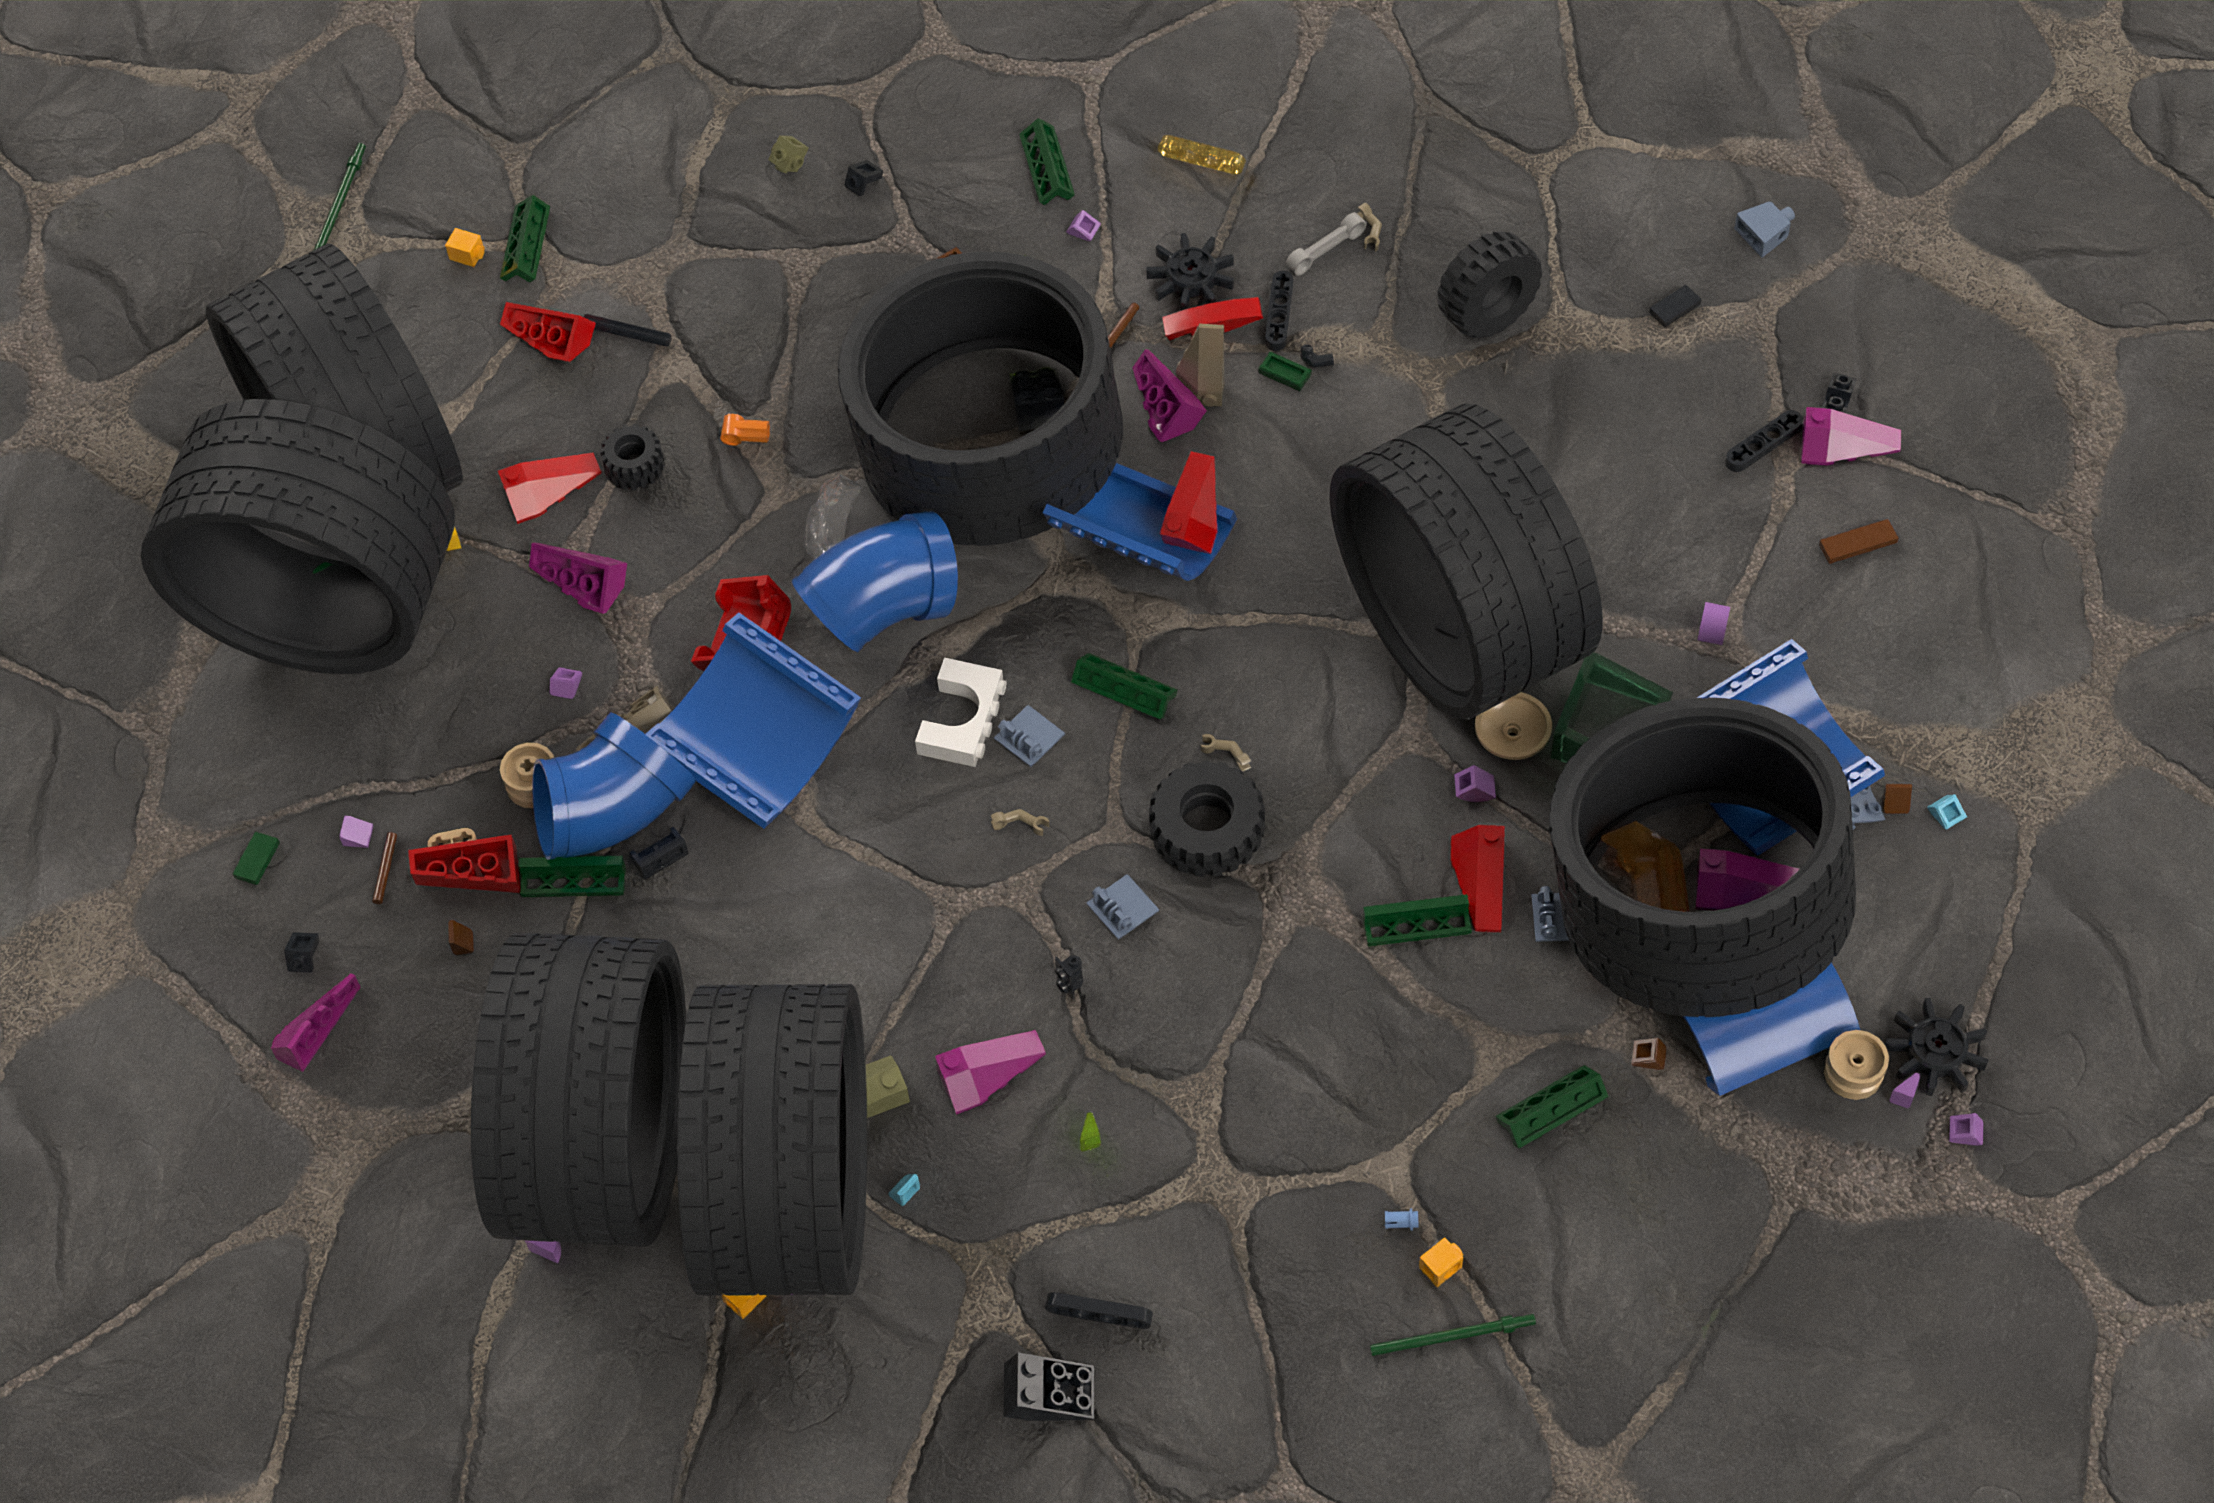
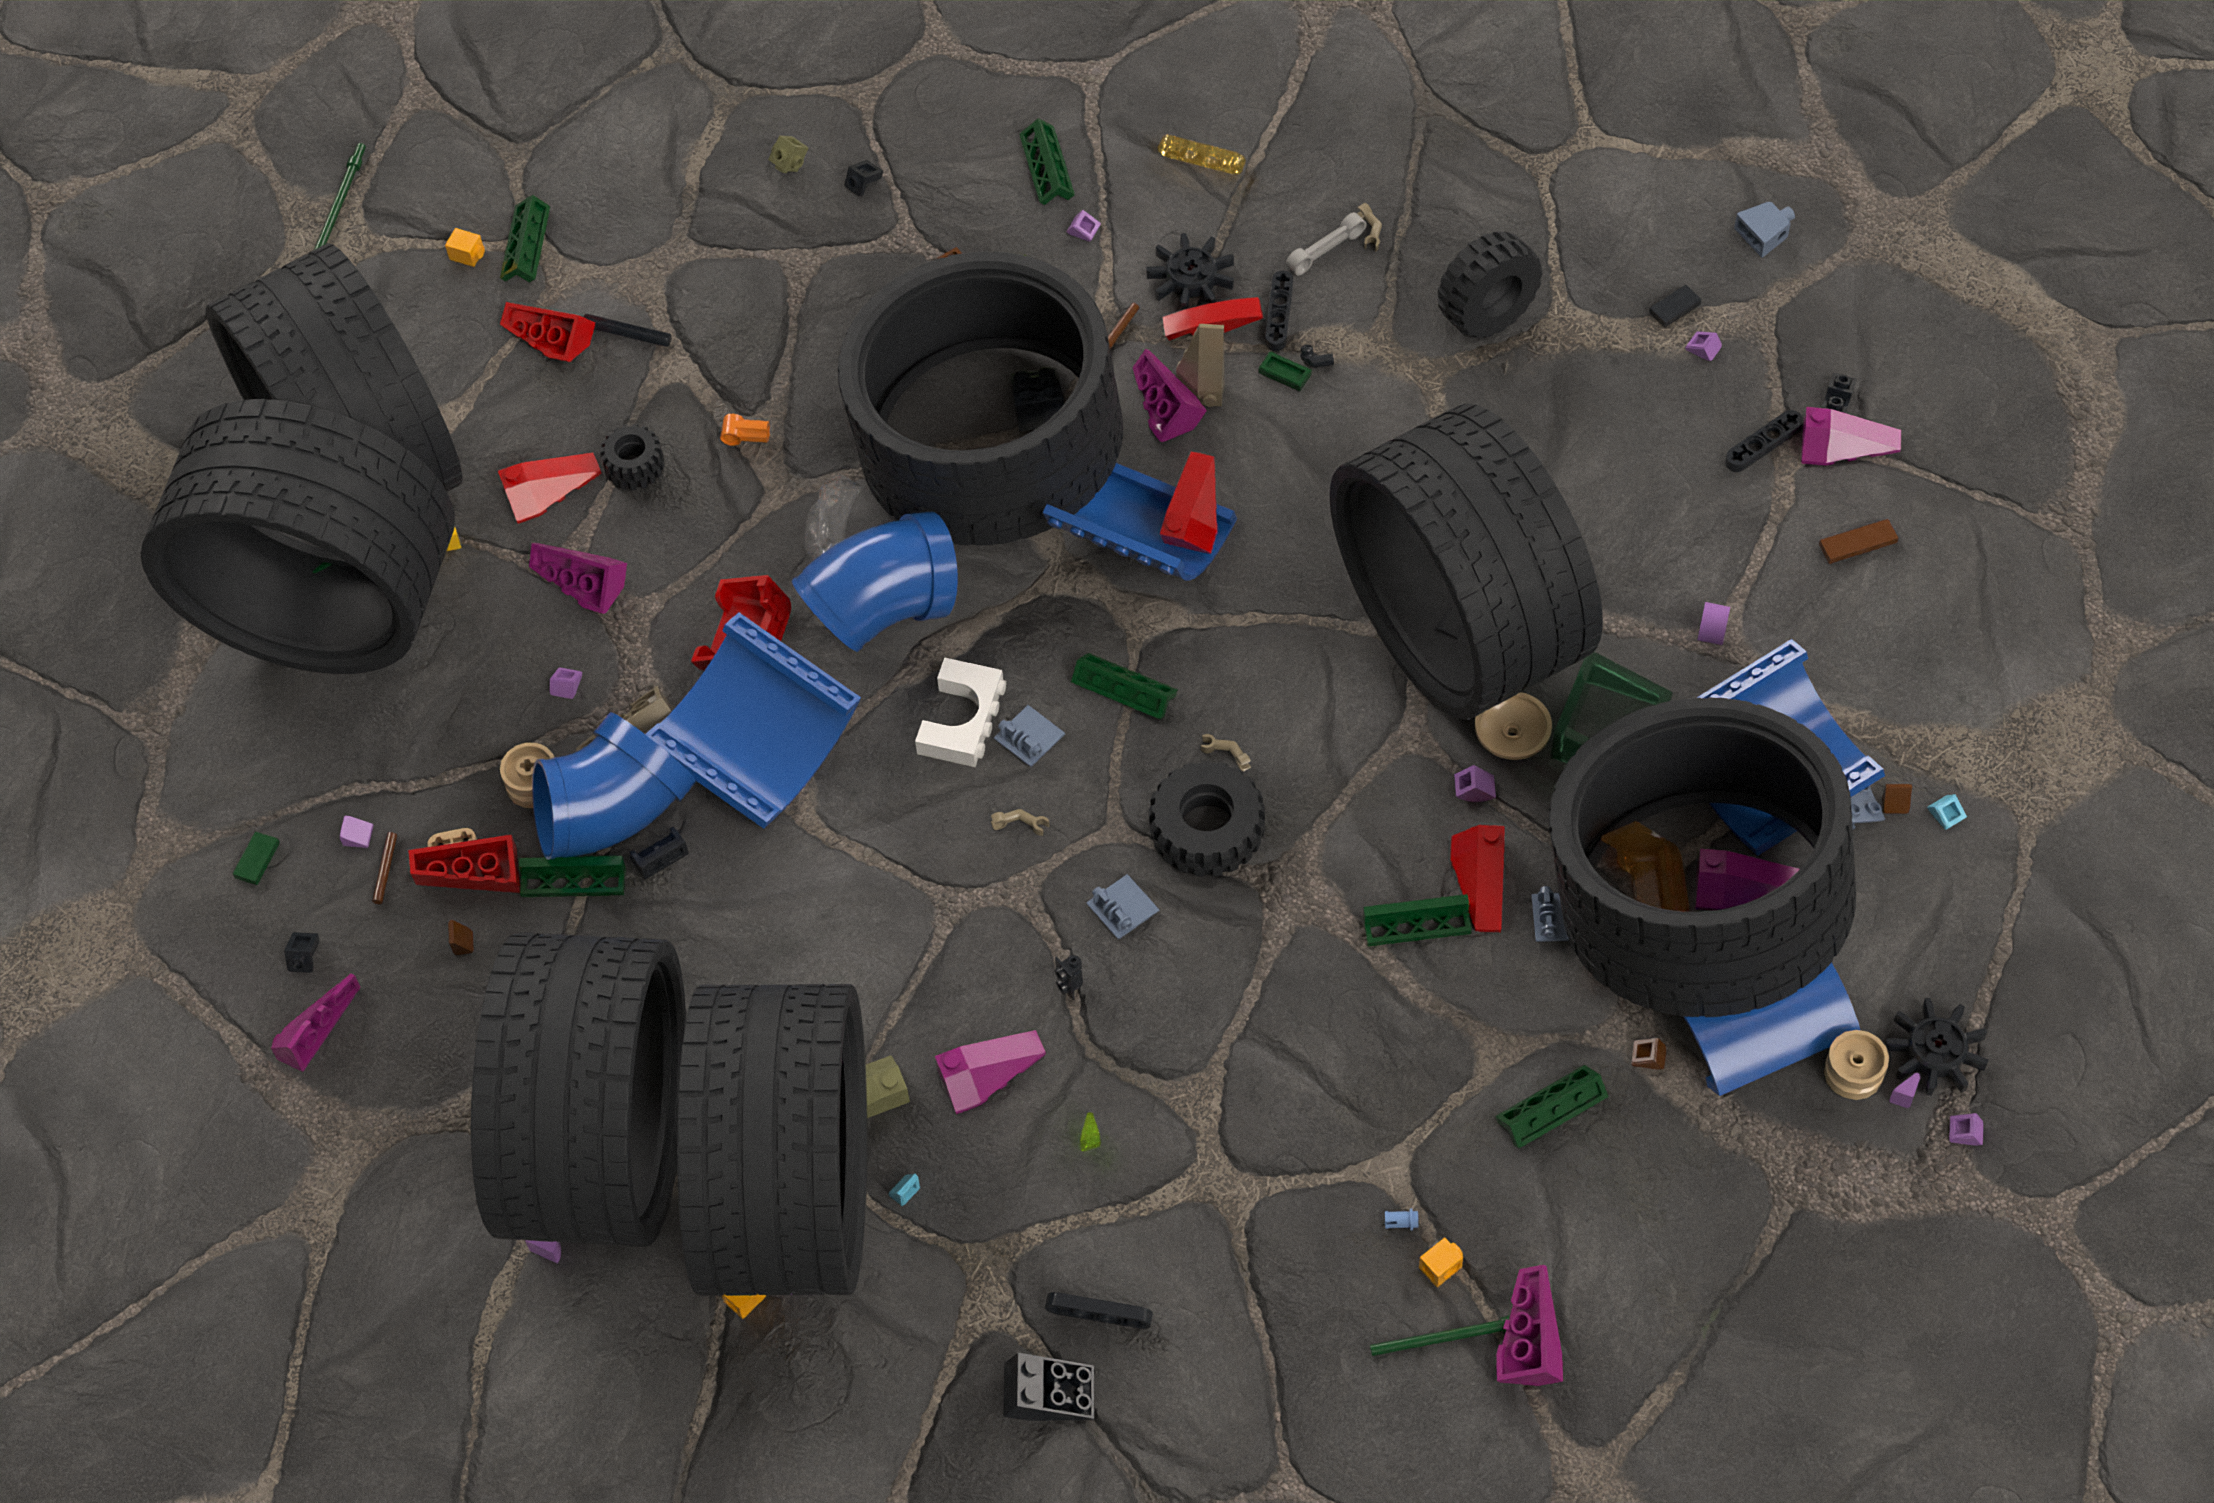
none -> magenta wedge [1496,1265,1563,1386]
none -> medium lavender slope [1685,331,1722,361]

